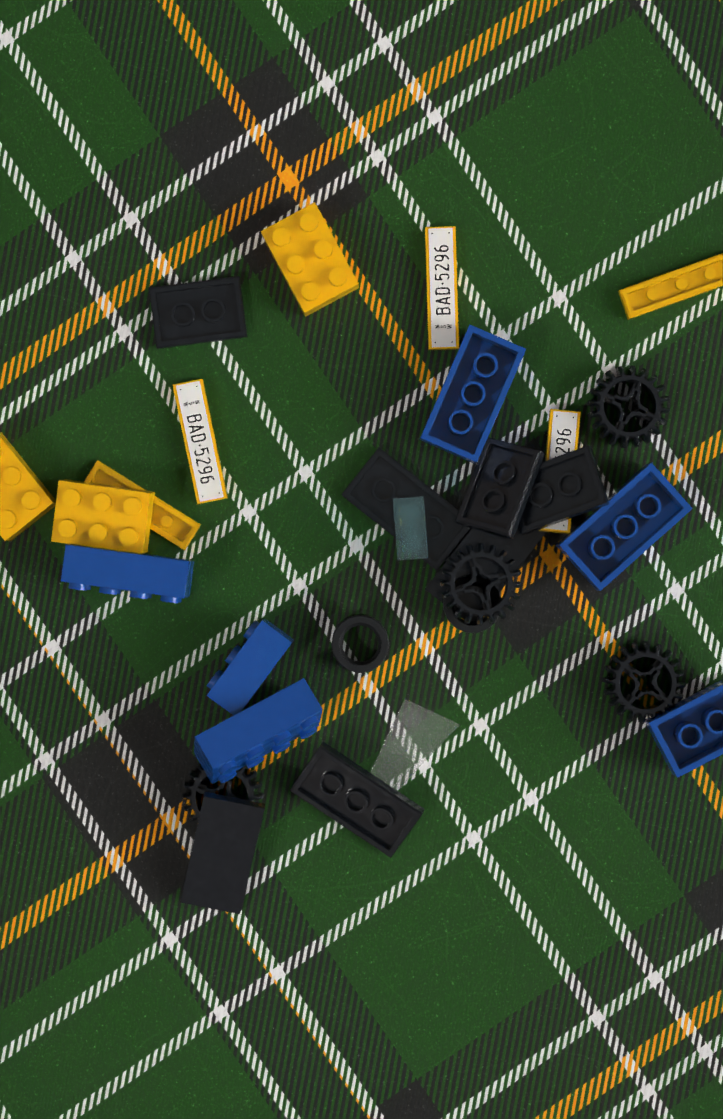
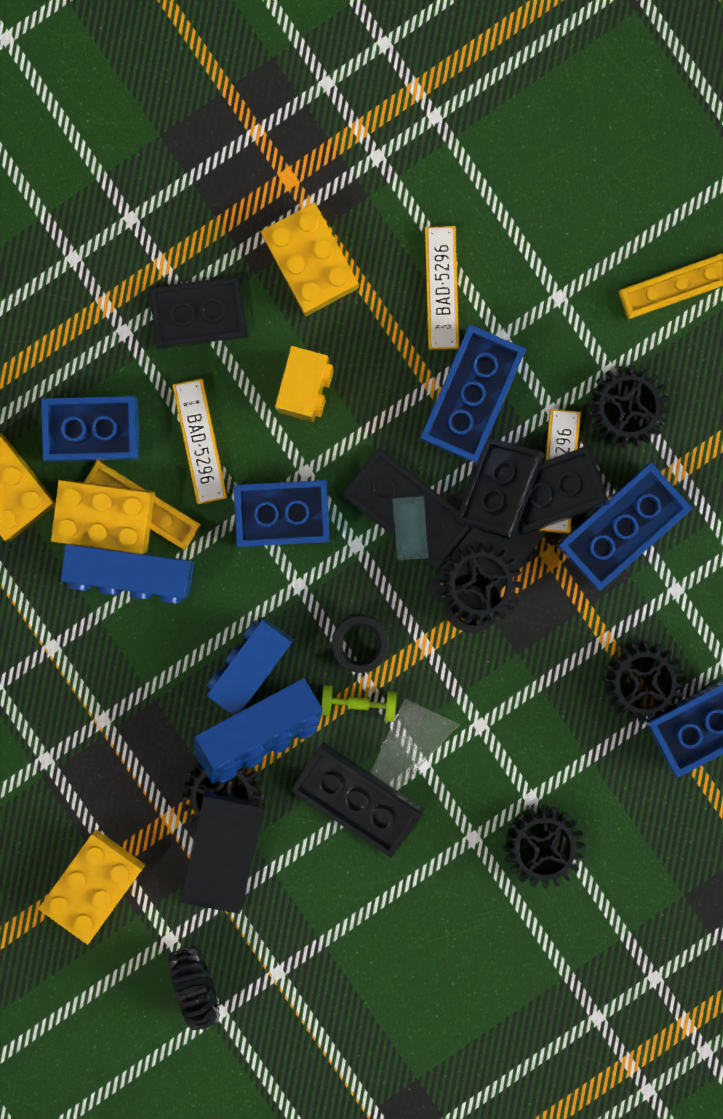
none -> yellow brick [38,829,145,945]
none -> blue brick [41,396,140,462]
none -> black gear [168,945,220,1030]
none -> blue brick [234,480,330,547]
none -> yellow brick [275,346,334,423]
none -> lime wheel [321,685,397,722]
none -> black gear [502,805,586,888]

